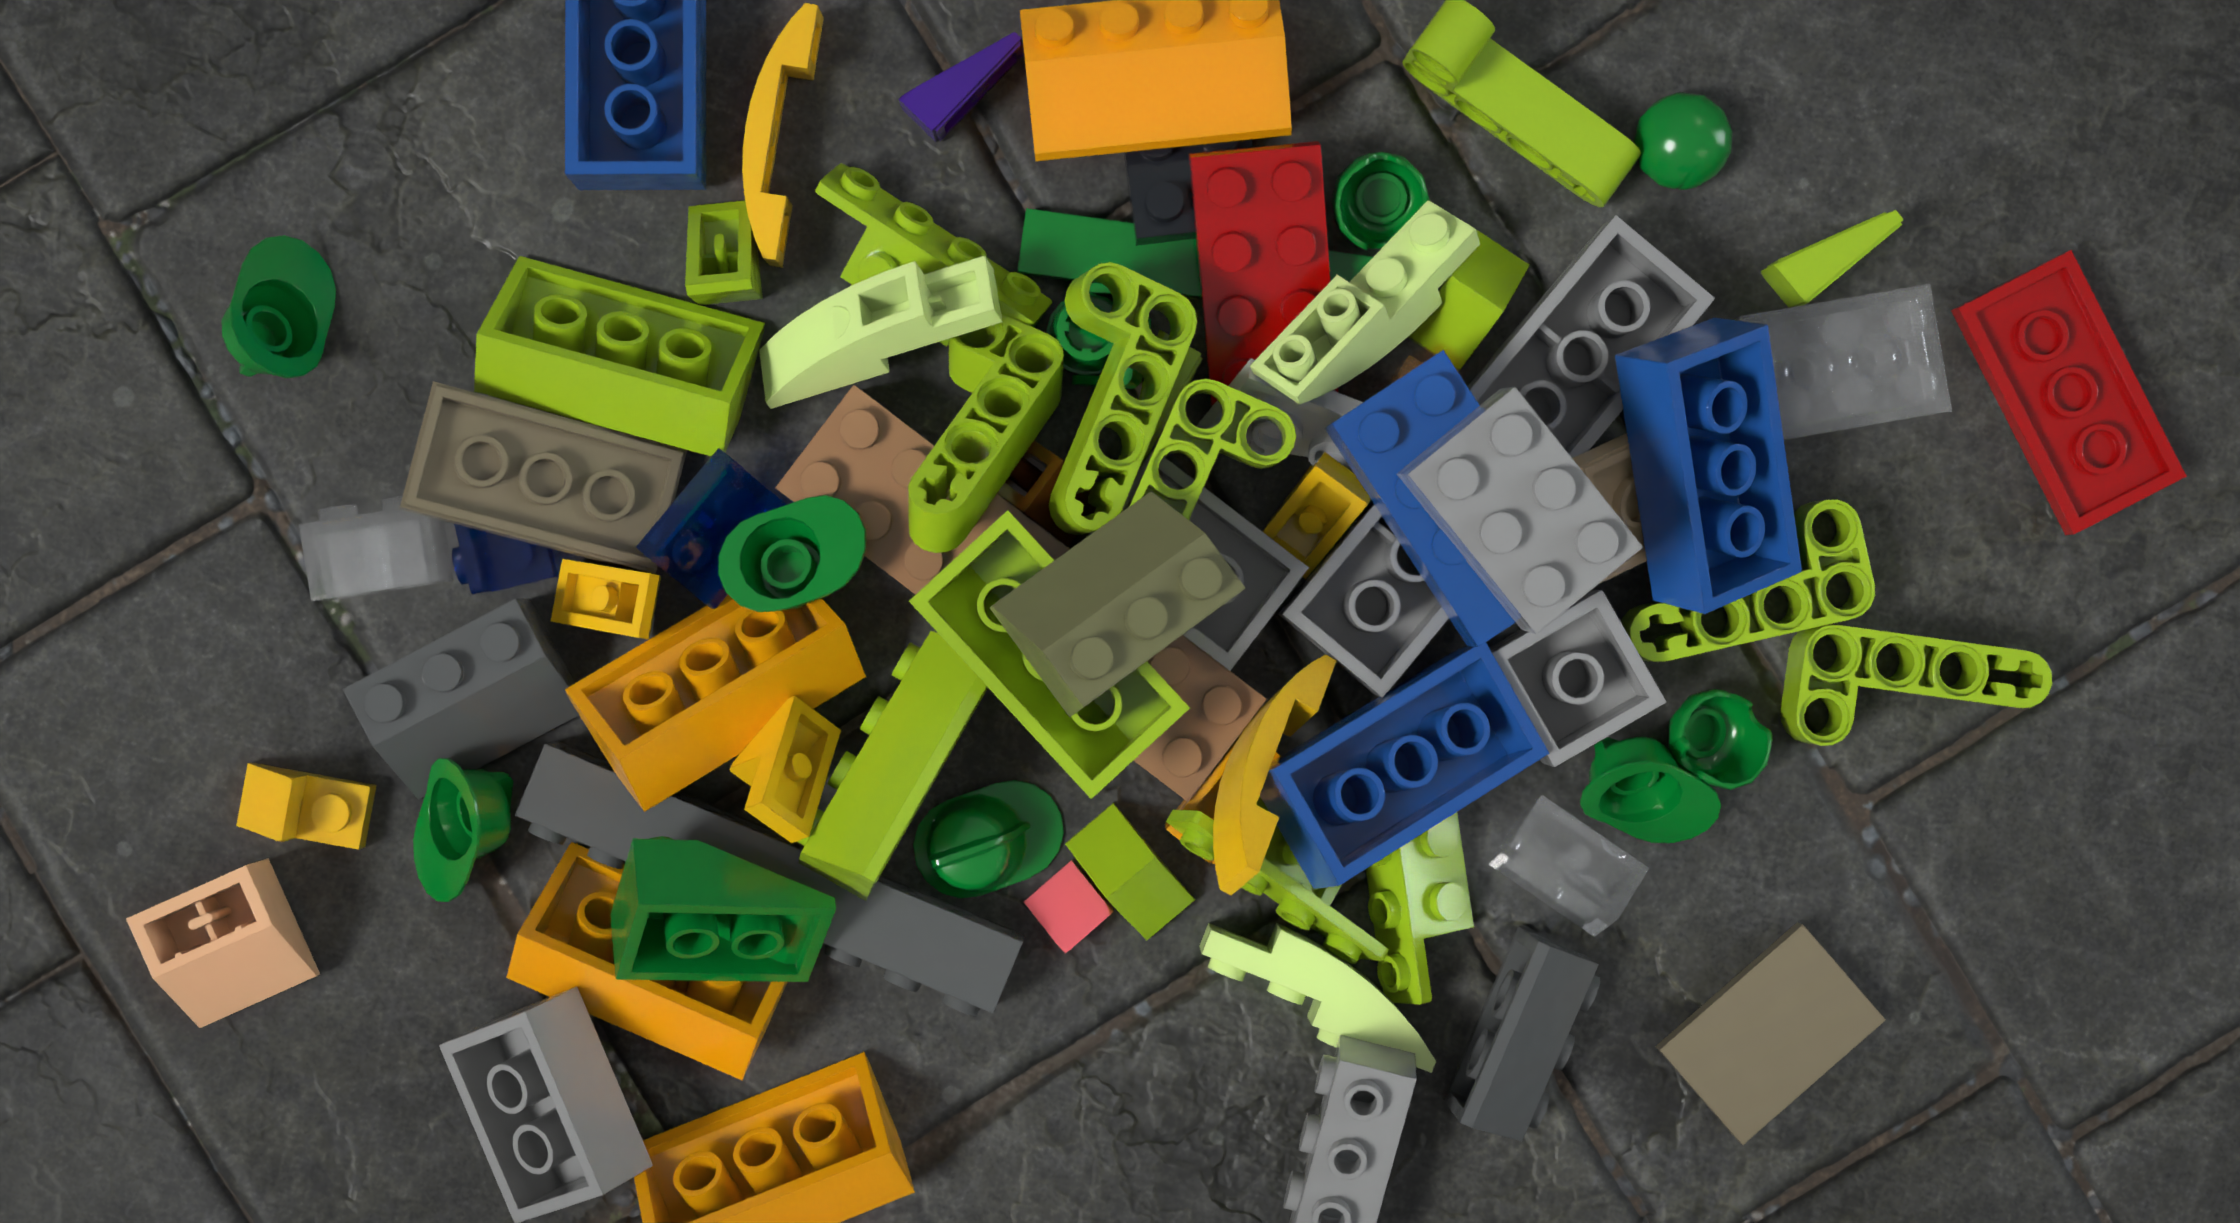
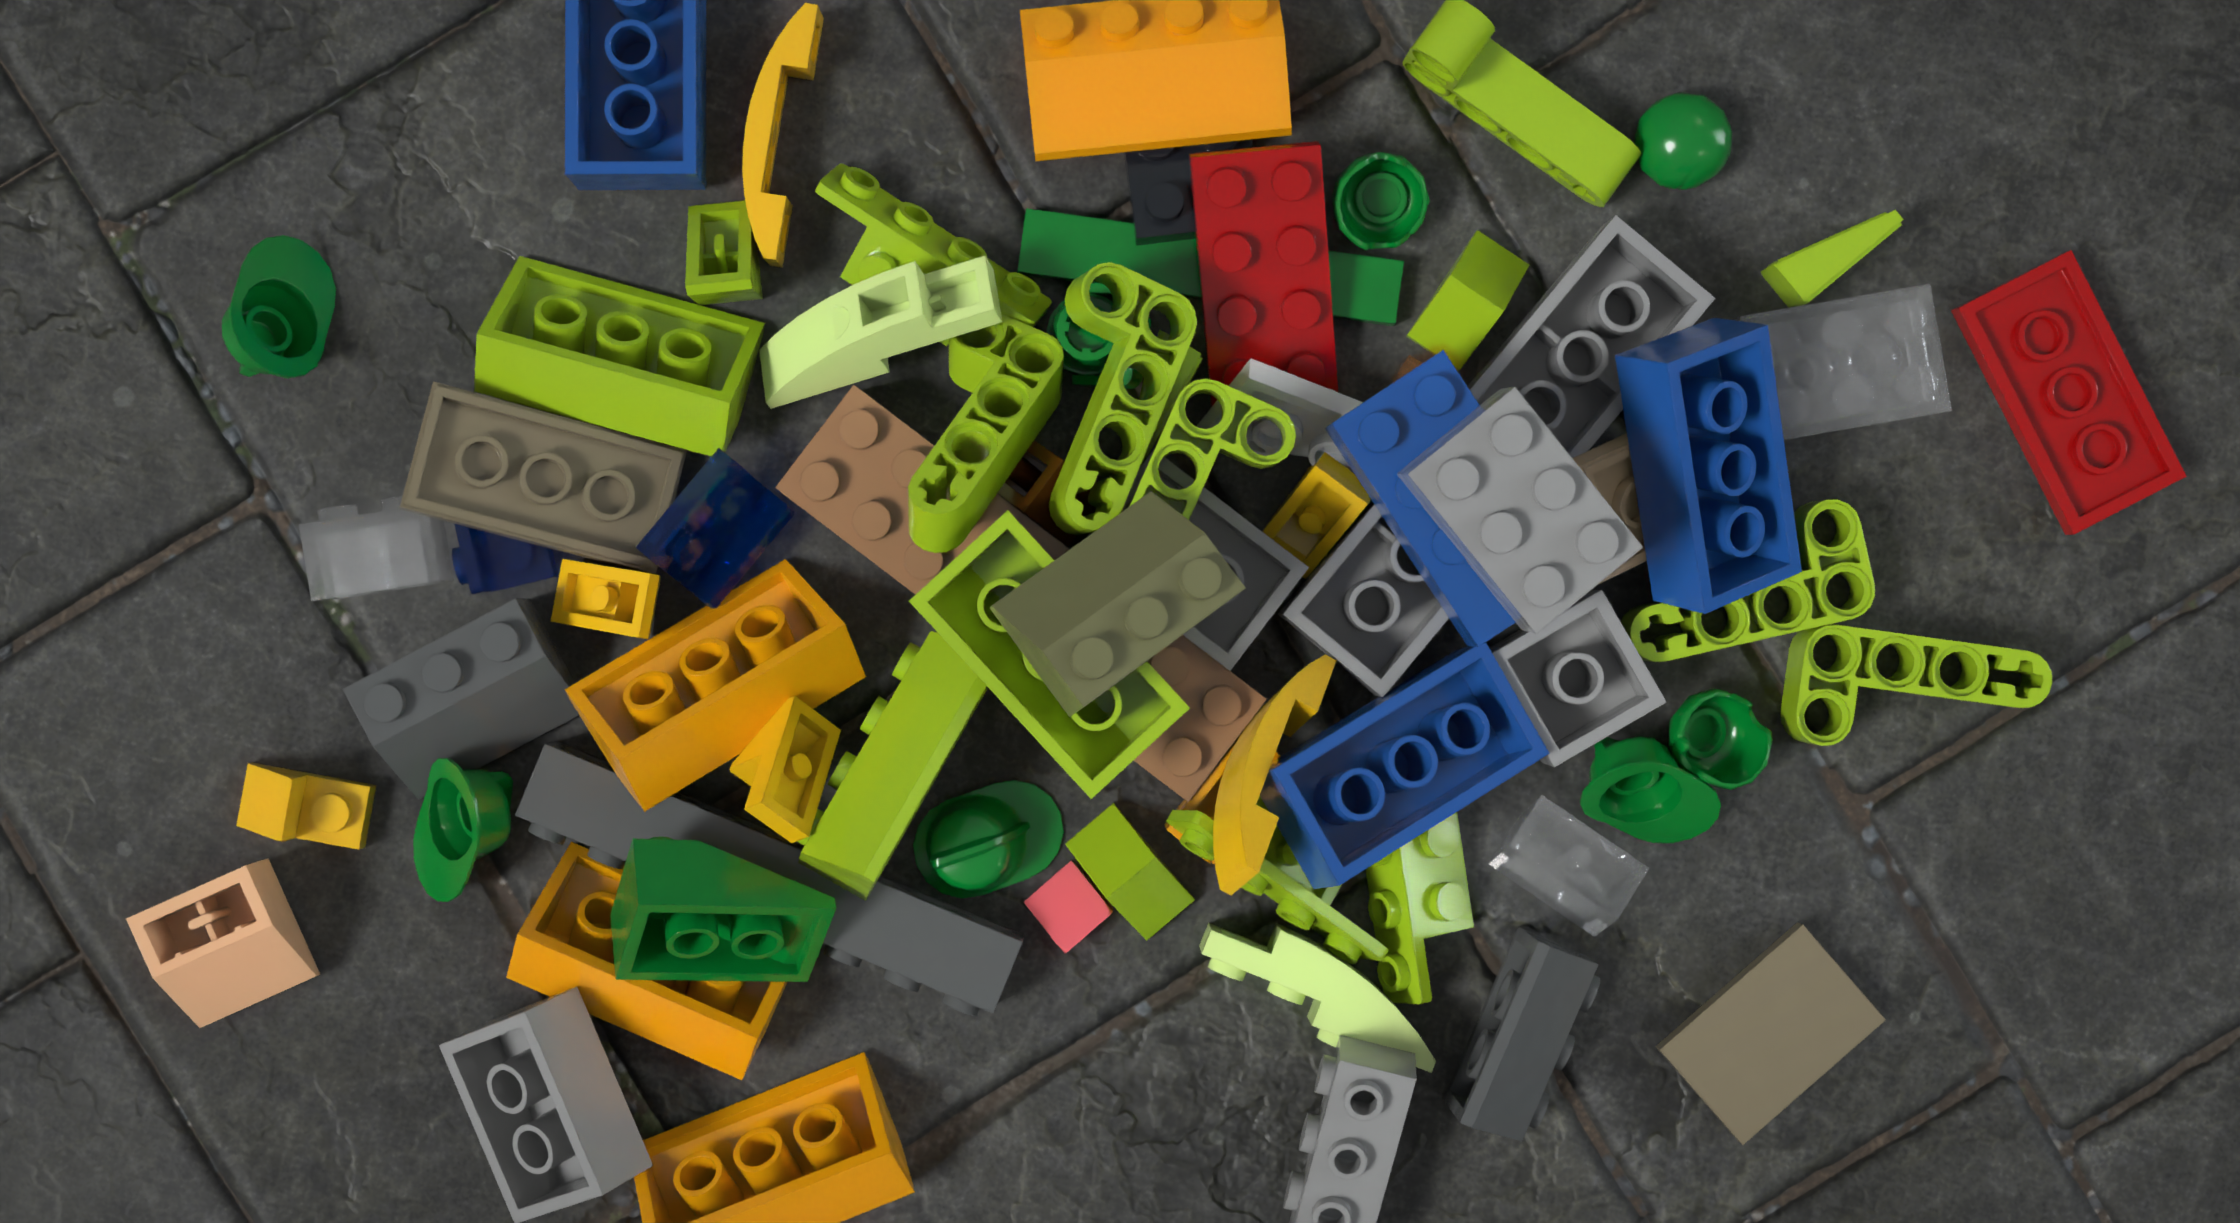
green piece [718,495,866,612] -> none
dark purple slope [898,32,1024,142] -> none
yellowish green slope [1250,200,1480,405] -> none

